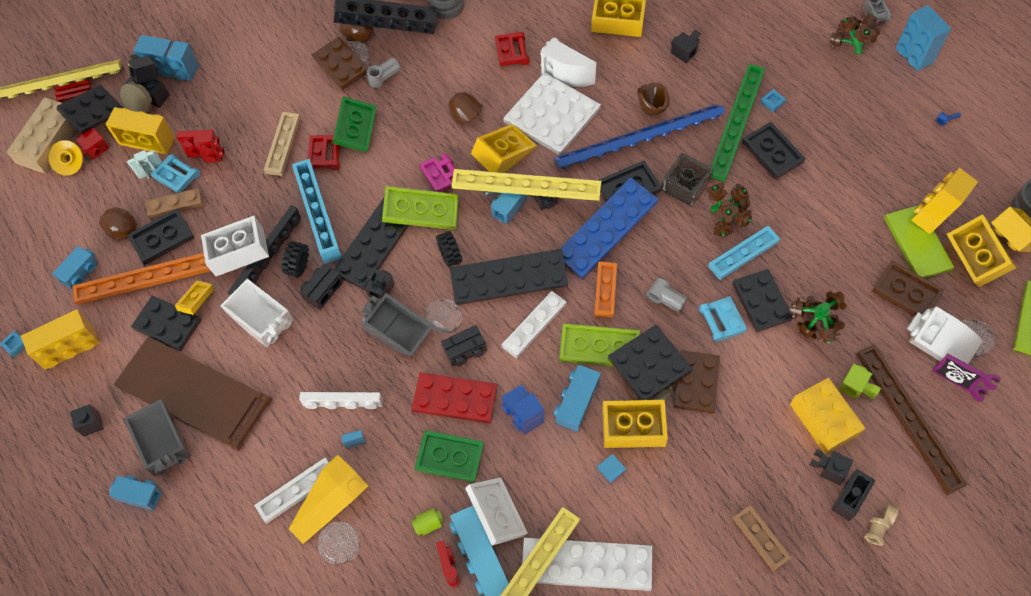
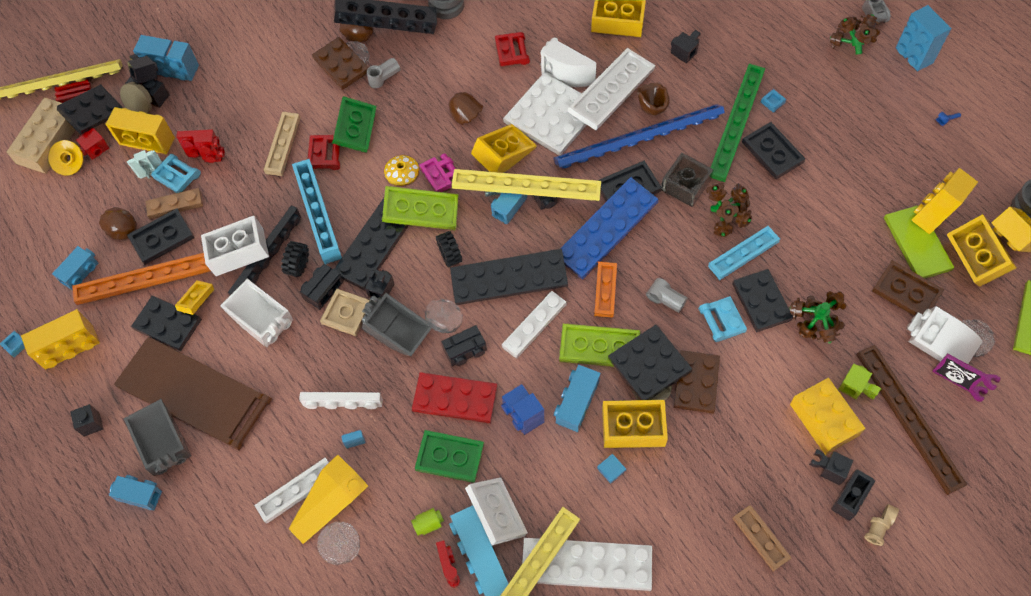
none -> tan plate [320,289,369,336]
none -> yellow dish [384,155,419,186]
none -> white plate [567,48,655,130]

